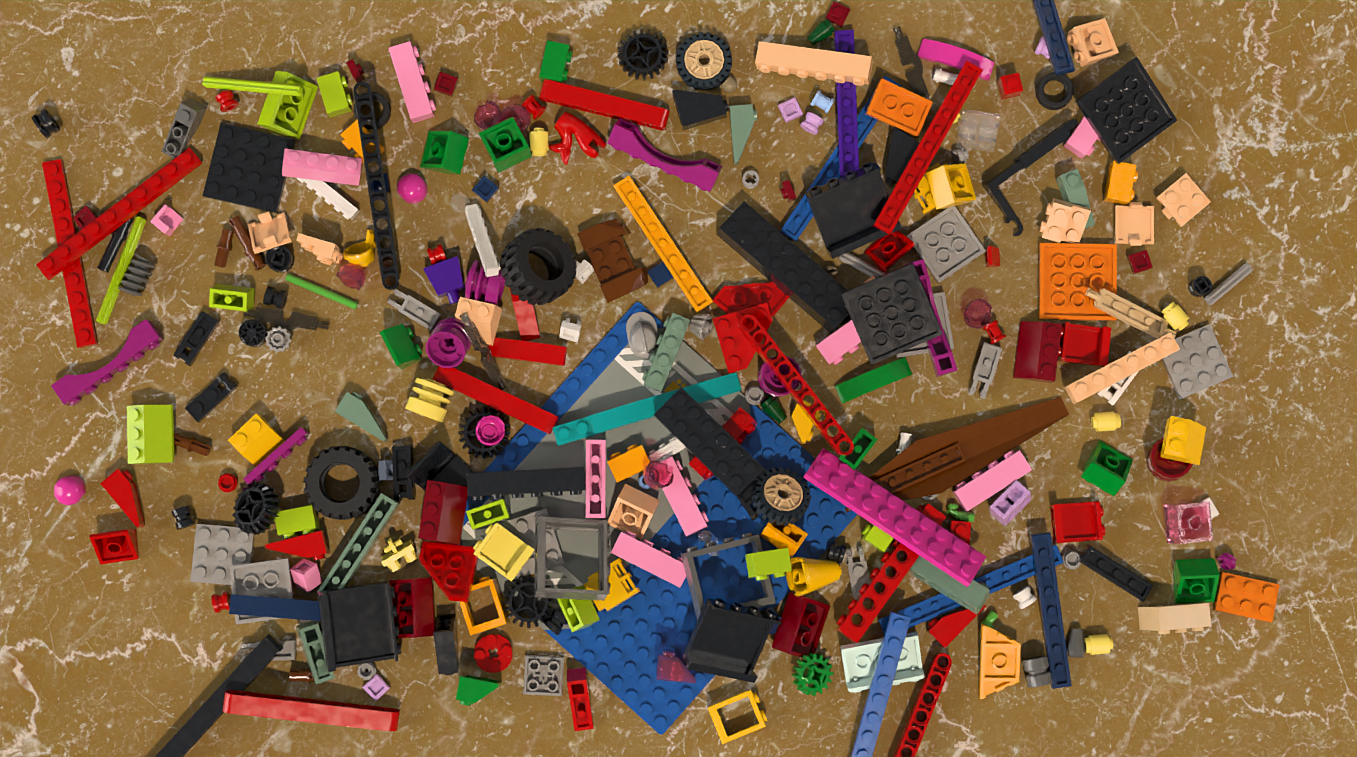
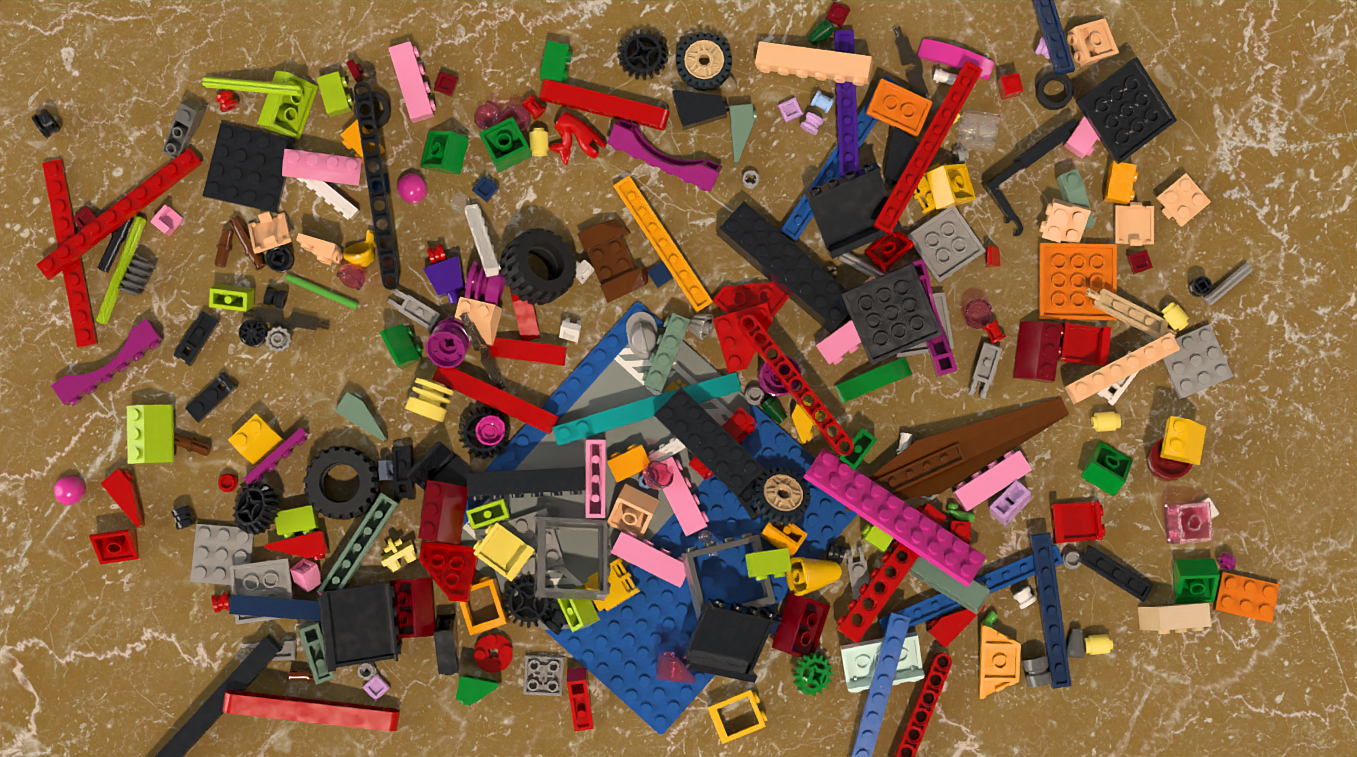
dark red plate [779,180,796,203] -> none

